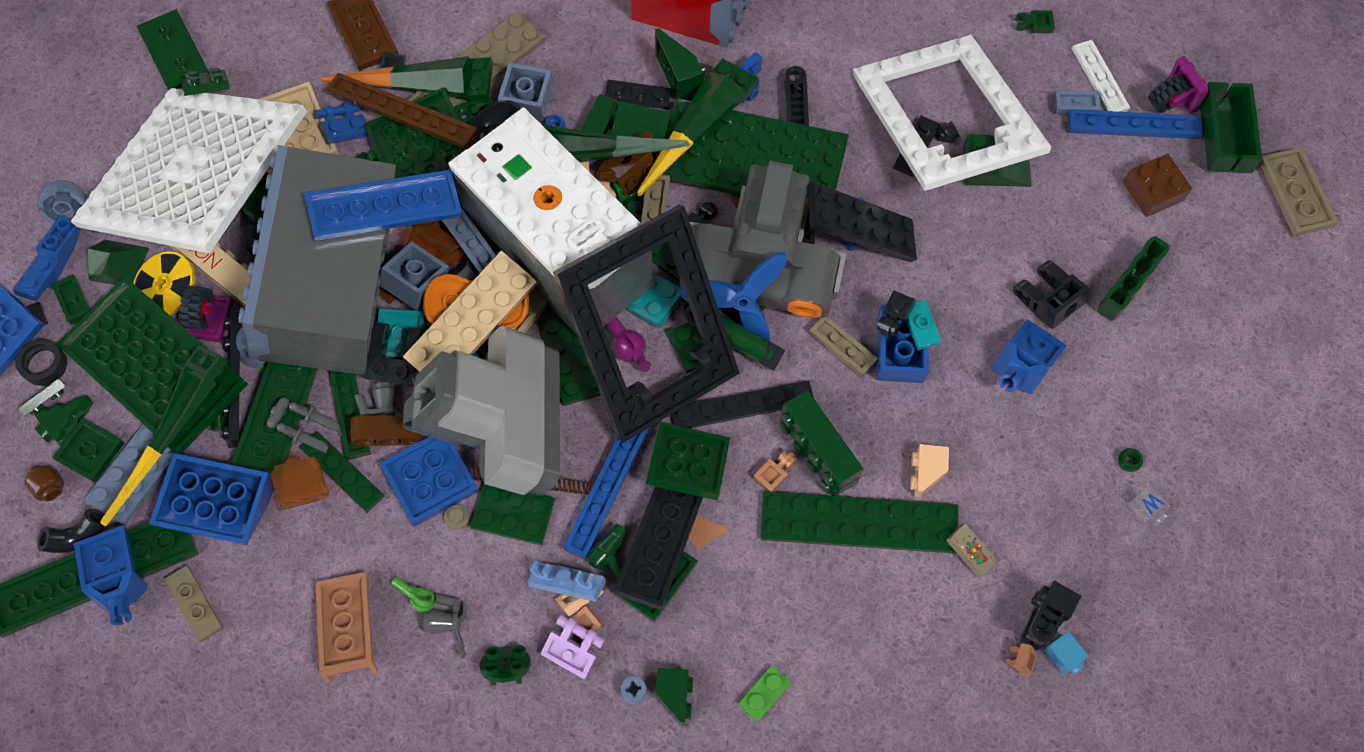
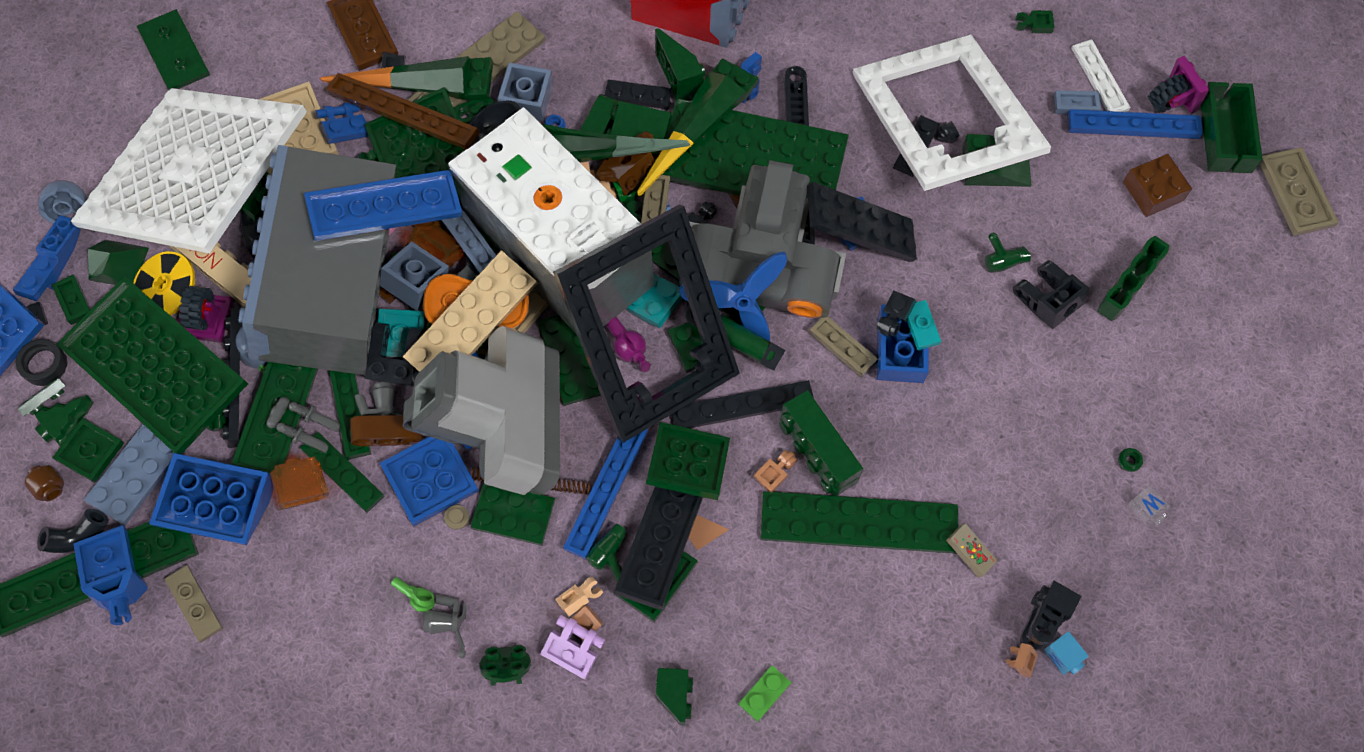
dark green plate [101,345,228,526] -> none
dark green plate [180,68,230,96] -> none
nougat plate [316,572,378,684] -> none
medium blue plate [527,561,606,602] -> none
sand blue wheel [621,676,646,705] -> none
light nougat slope [910,444,949,497] -> none
blue plate [992,319,1067,394] -> none
none -> dark green piece [985,232,1031,273]

